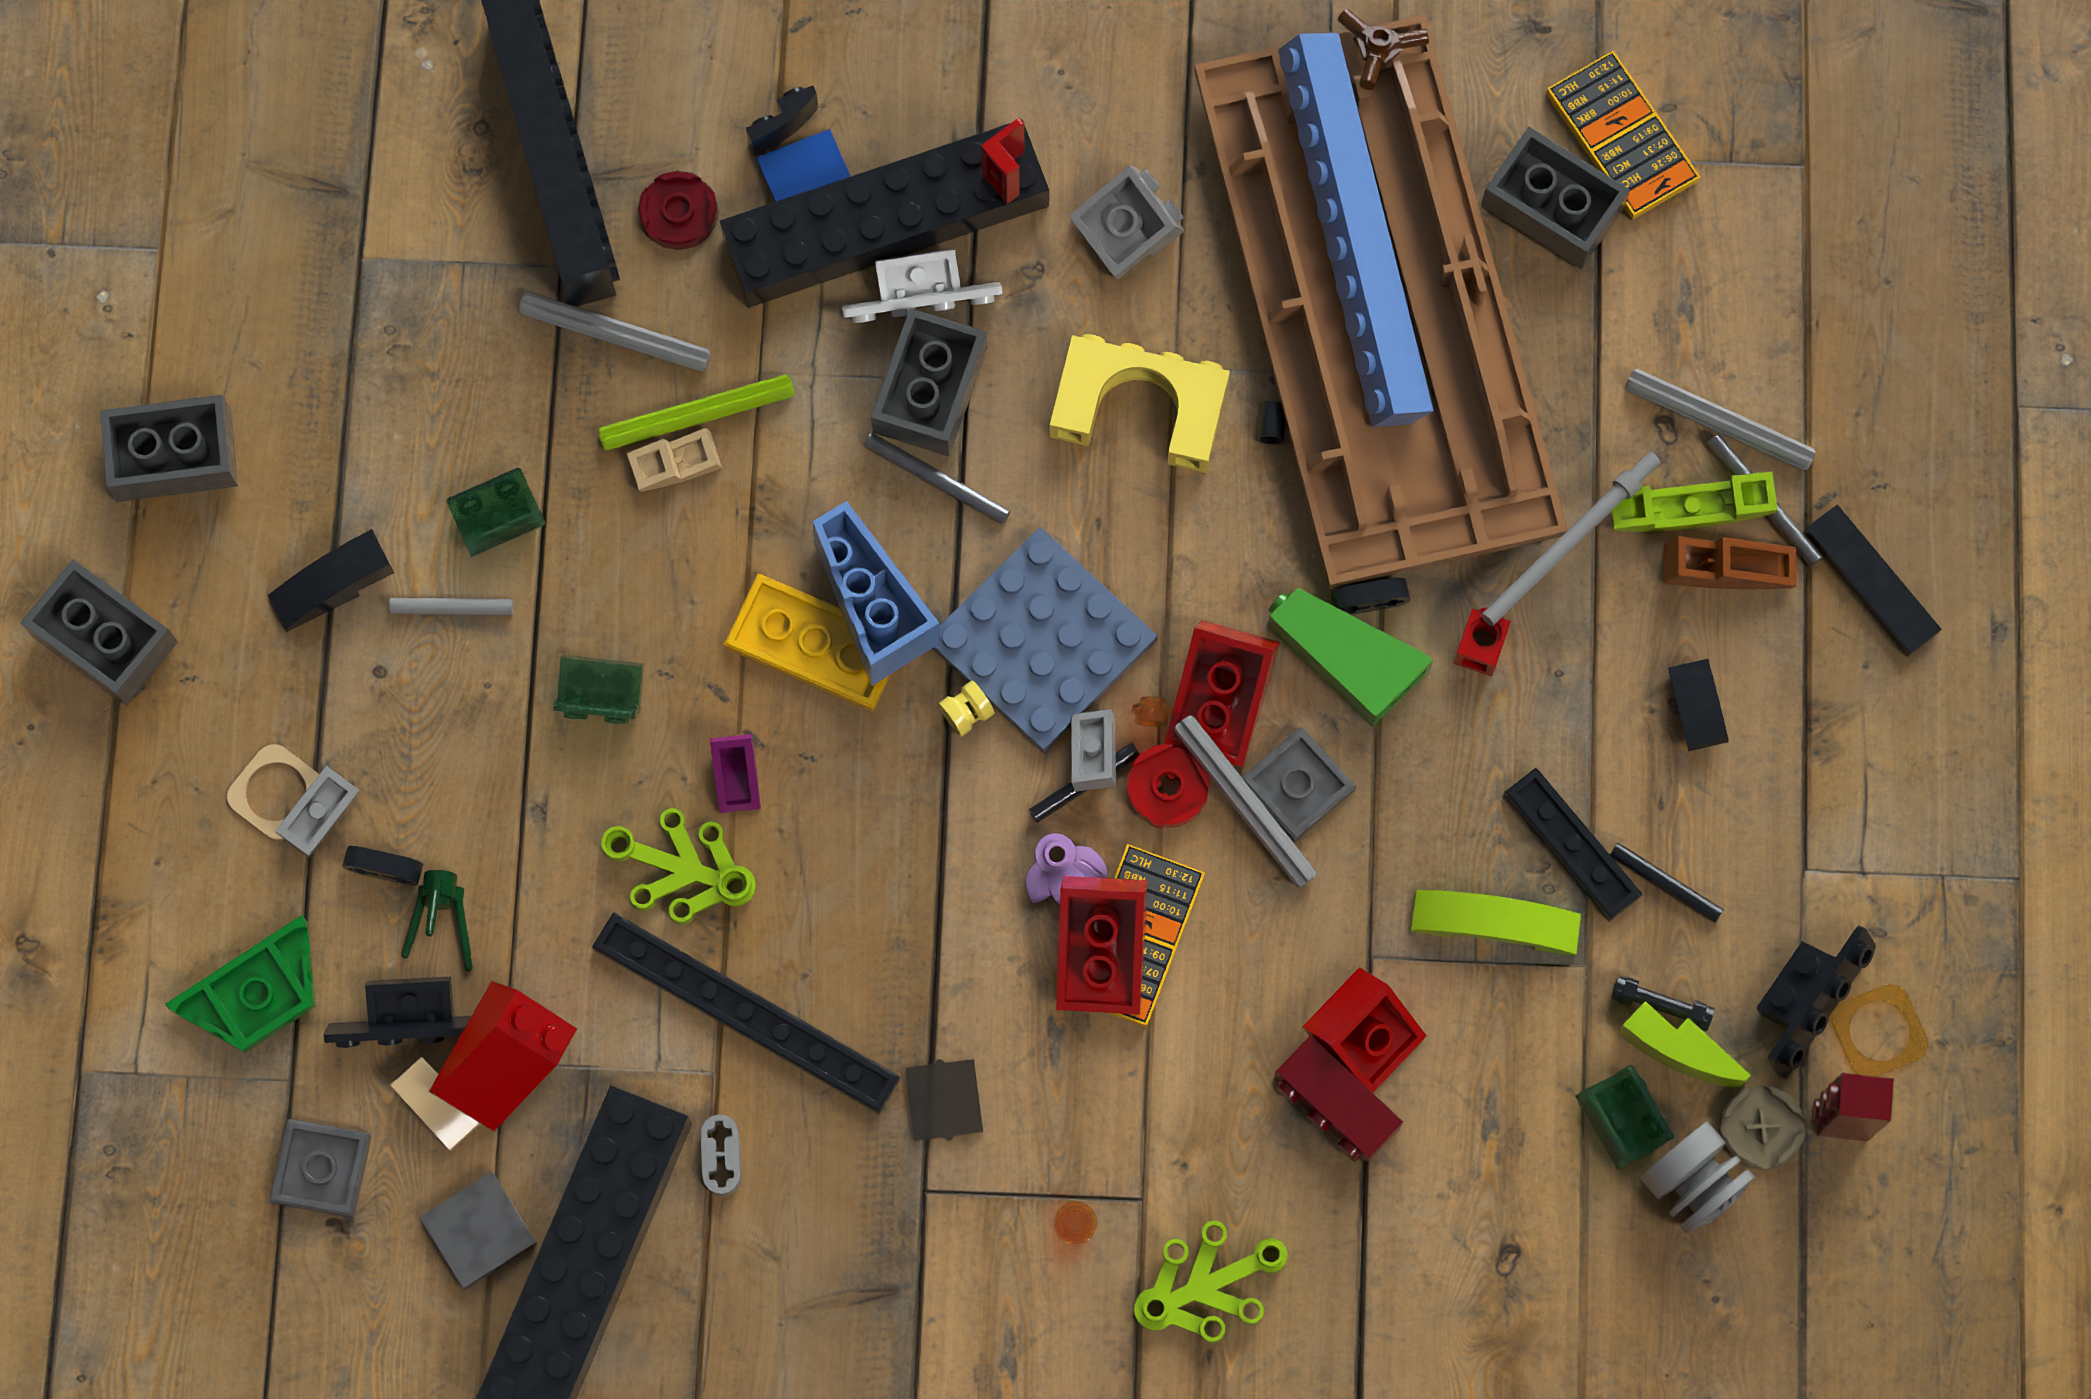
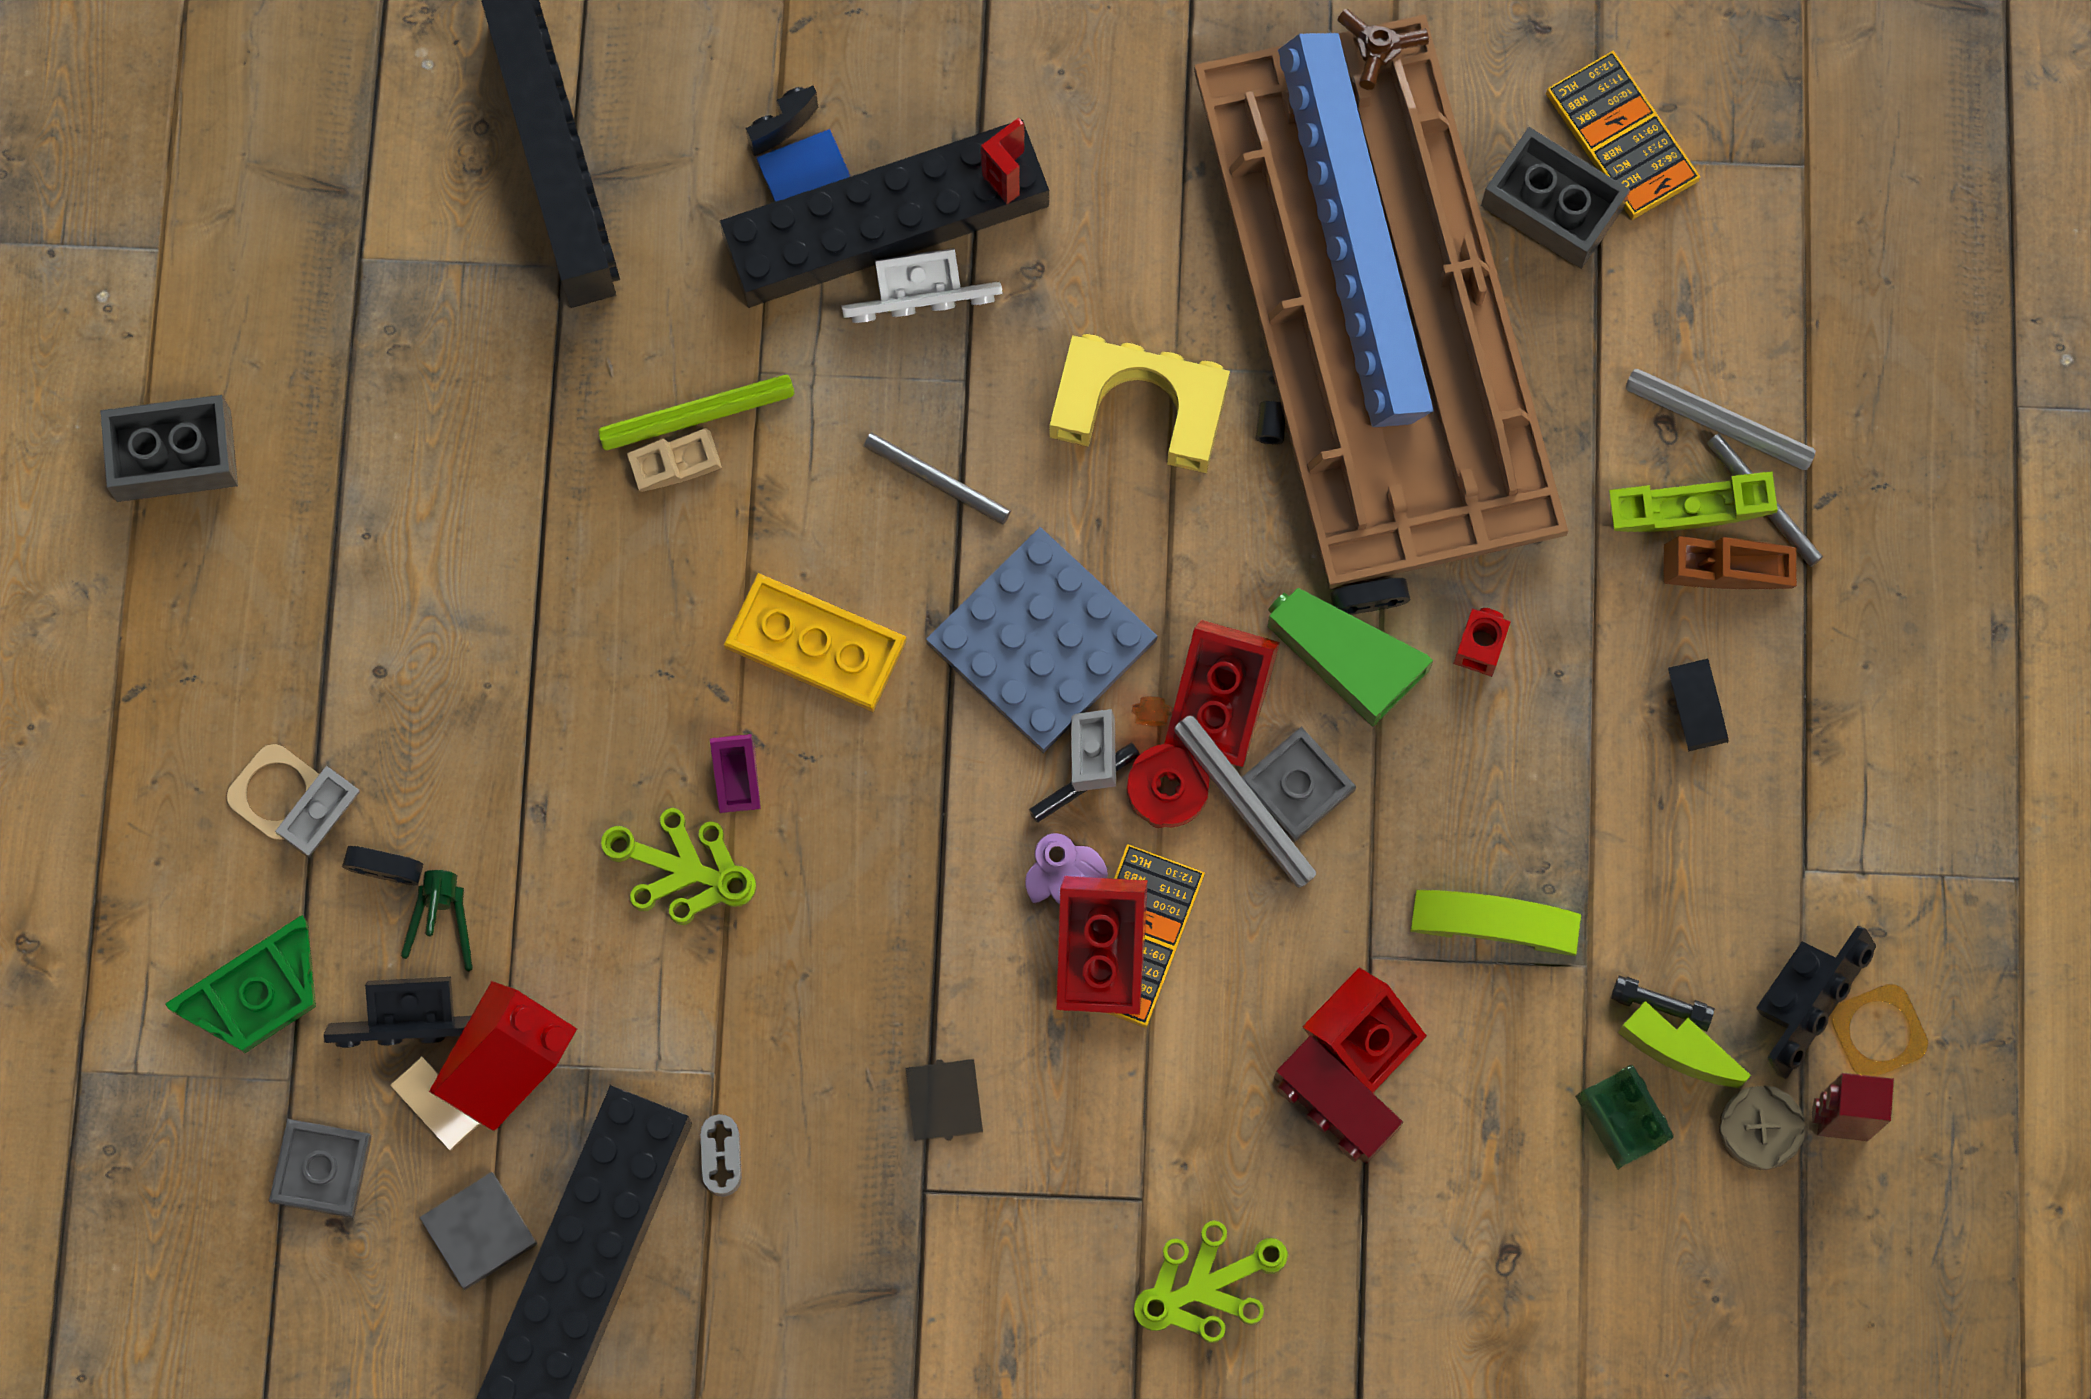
dark grey brick [20,559,178,706] -> none
black slope [268,529,394,632] -> none
light grey bar [389,598,514,615] -> none
clear green bracket [446,467,546,557] -> none
light grey axle [519,292,711,372] -> none
clear green bracket [553,655,644,724] -> none
black tile [592,912,900,1115] -> none
dark red tile [638,171,719,250] -> none
medium blue wedge [813,501,939,686] -> none
dark grey brick [871,308,988,457] -> none
light yellow wheel [938,680,995,737] -> none
clear orange plate [1055,1201,1097,1245] -> none
light grey plate [1069,165,1185,279] -> none
light grey bar [1481,452,1661,626] -> none
black tile [1503,767,1643,922] -> none
black bar [1610,842,1724,923] -> none
light grey wheel [1639,1121,1755,1234] -> none
black tile [1804,504,1942,657] -> none

